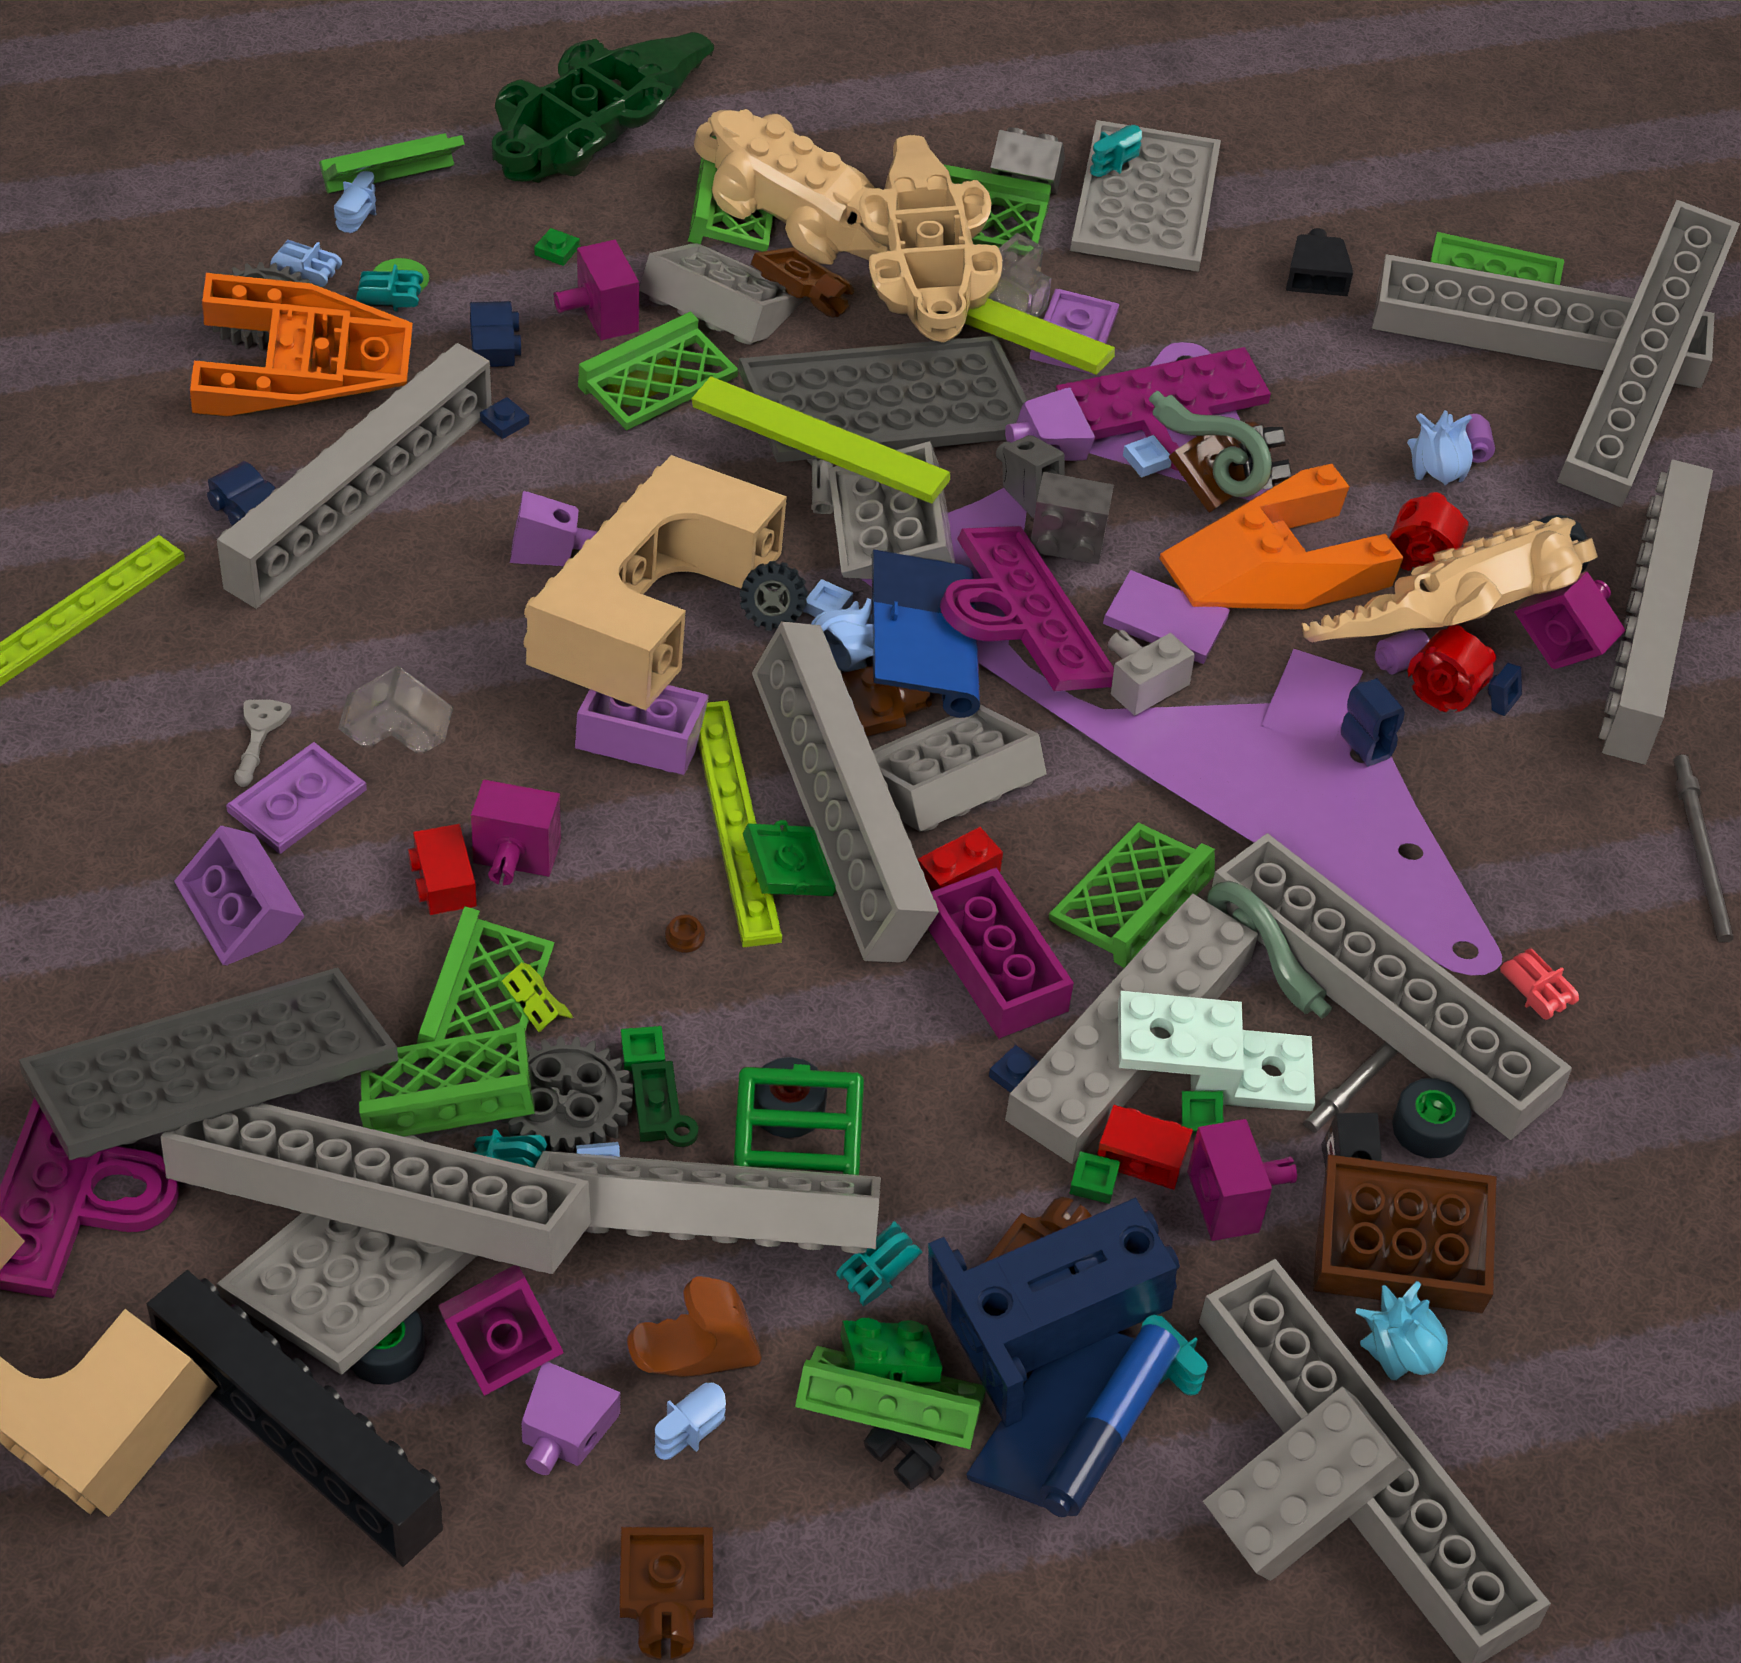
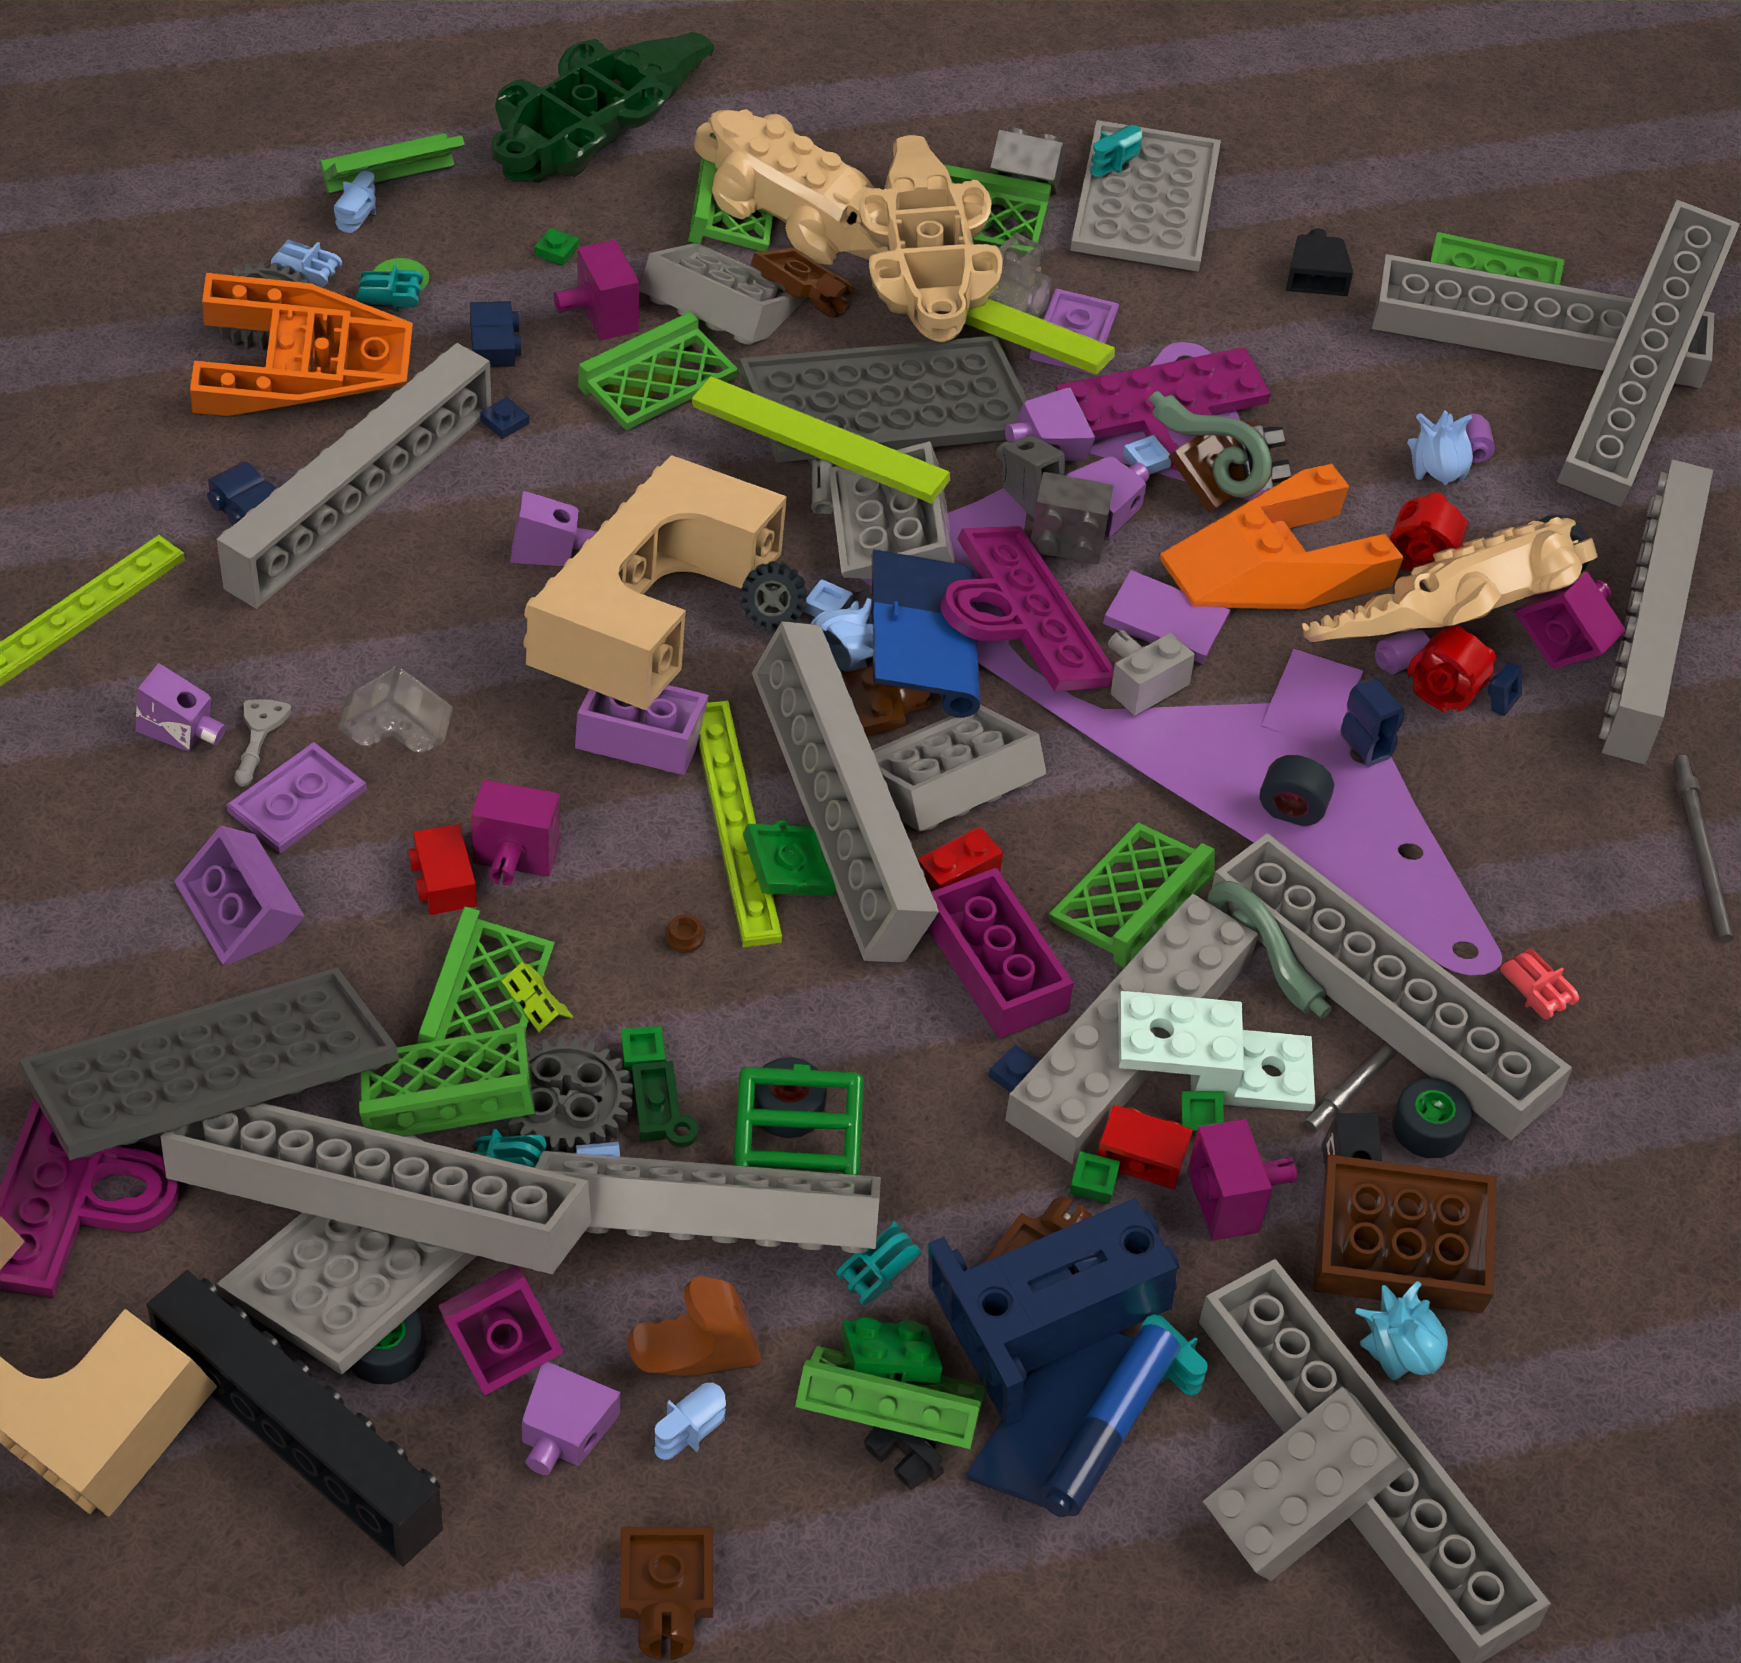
none -> medium lavender torso [135,663,226,752]
none -> medium lavender torso [1066,456,1149,537]
none -> black wheel [1259,755,1335,826]

